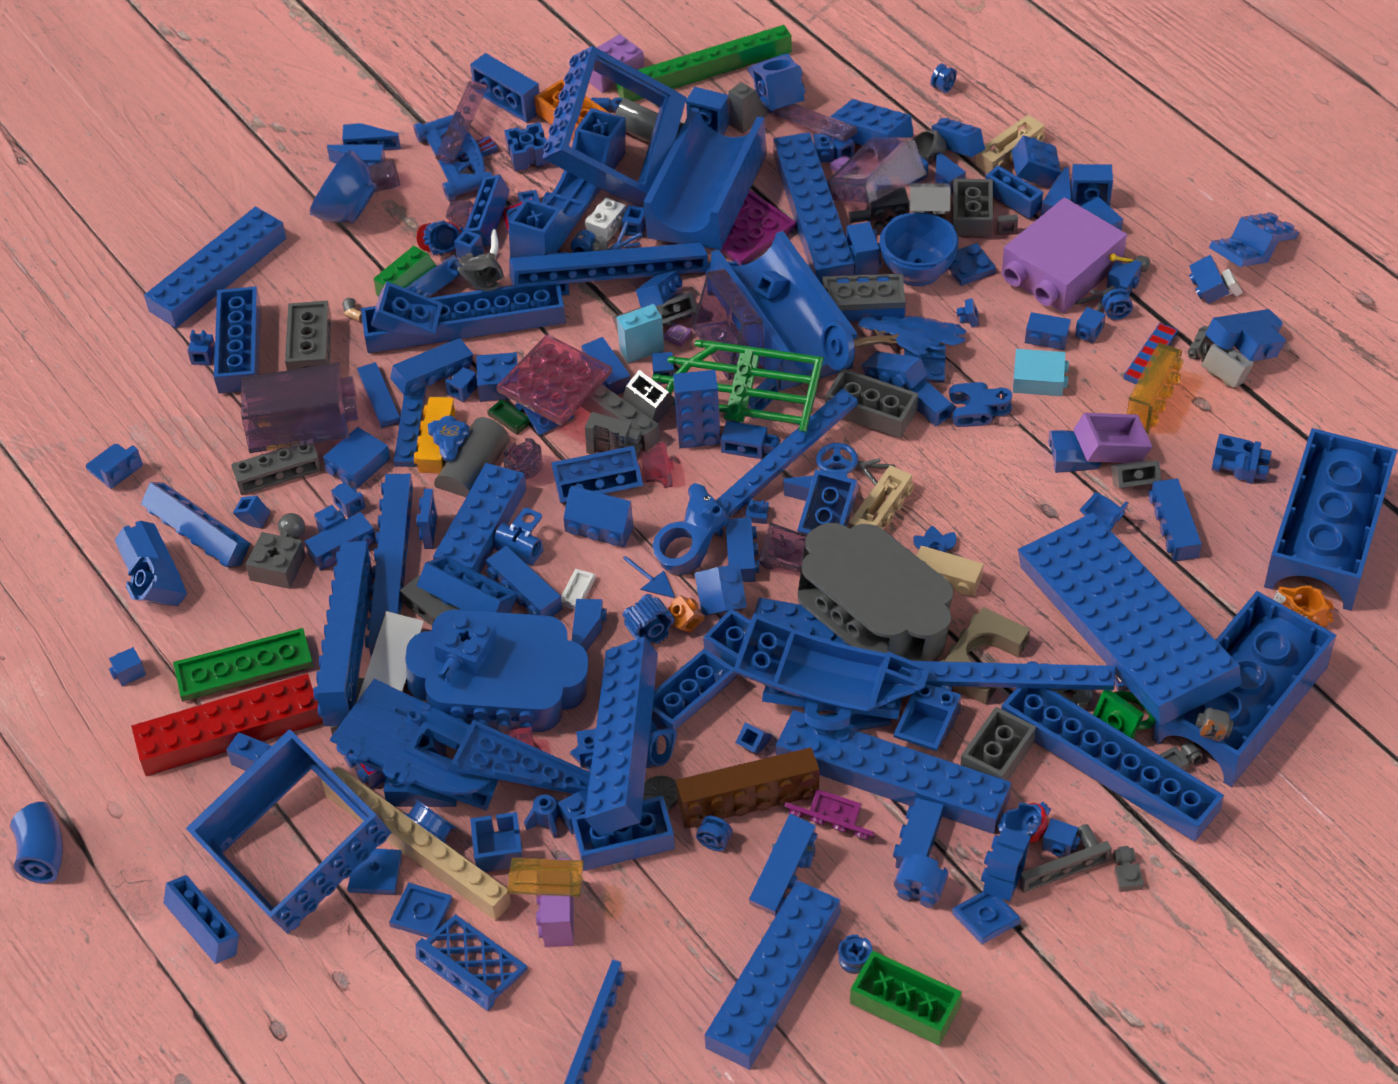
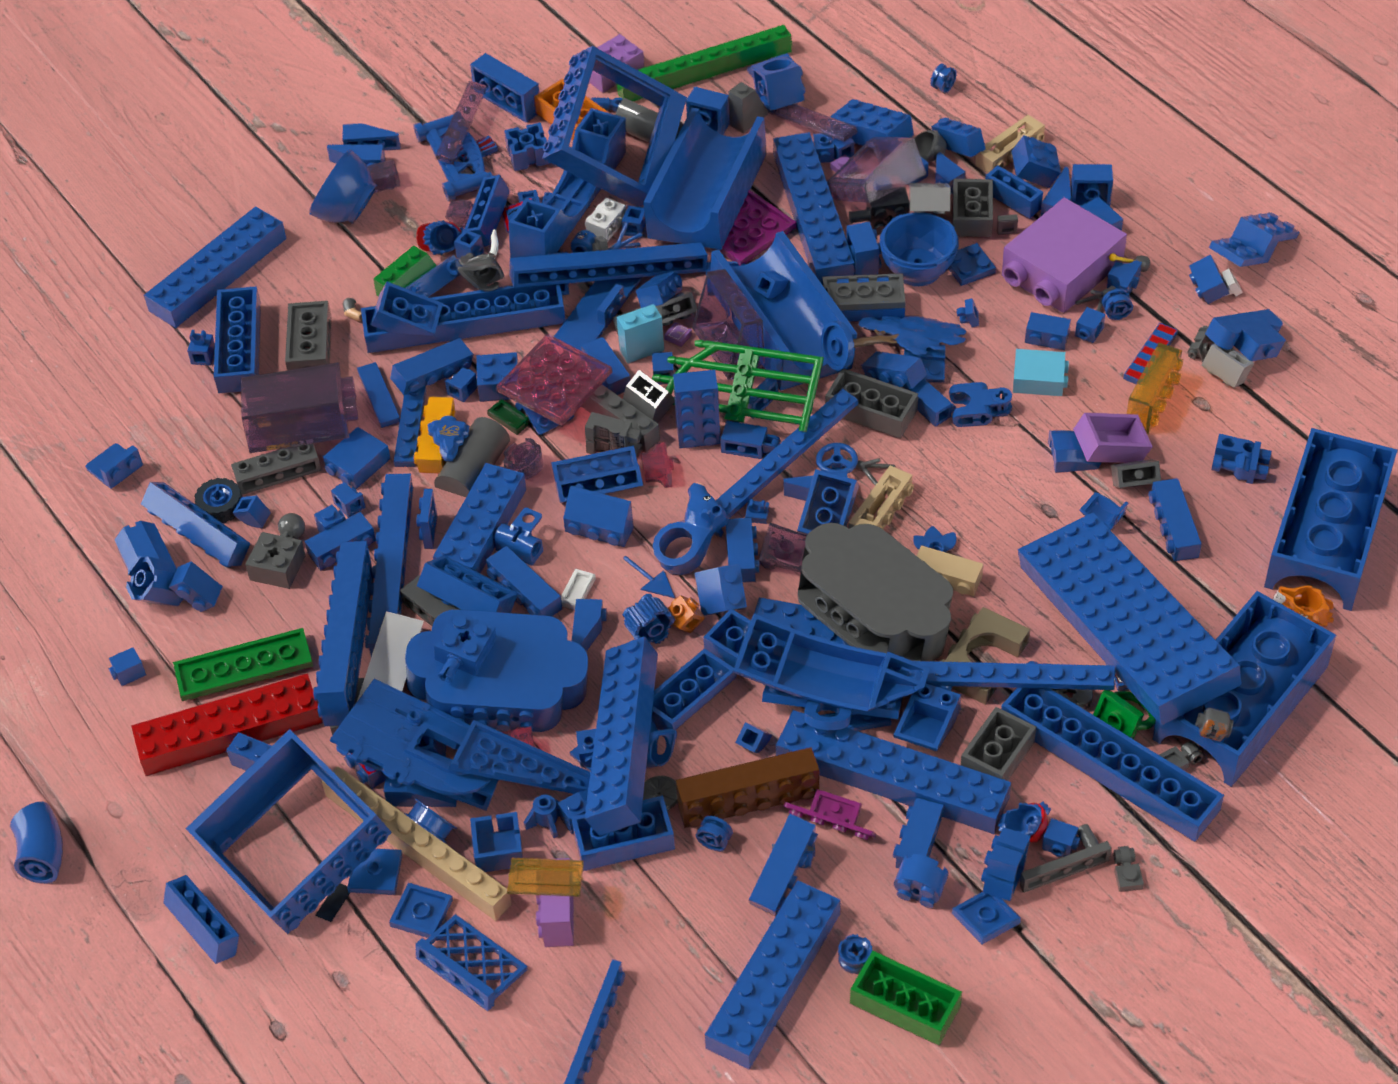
none -> blue brick [169,561,223,612]
none -> black wheel [194,478,242,523]
none -> black sticker [315,883,350,922]
none -> blue bracket [552,277,643,354]

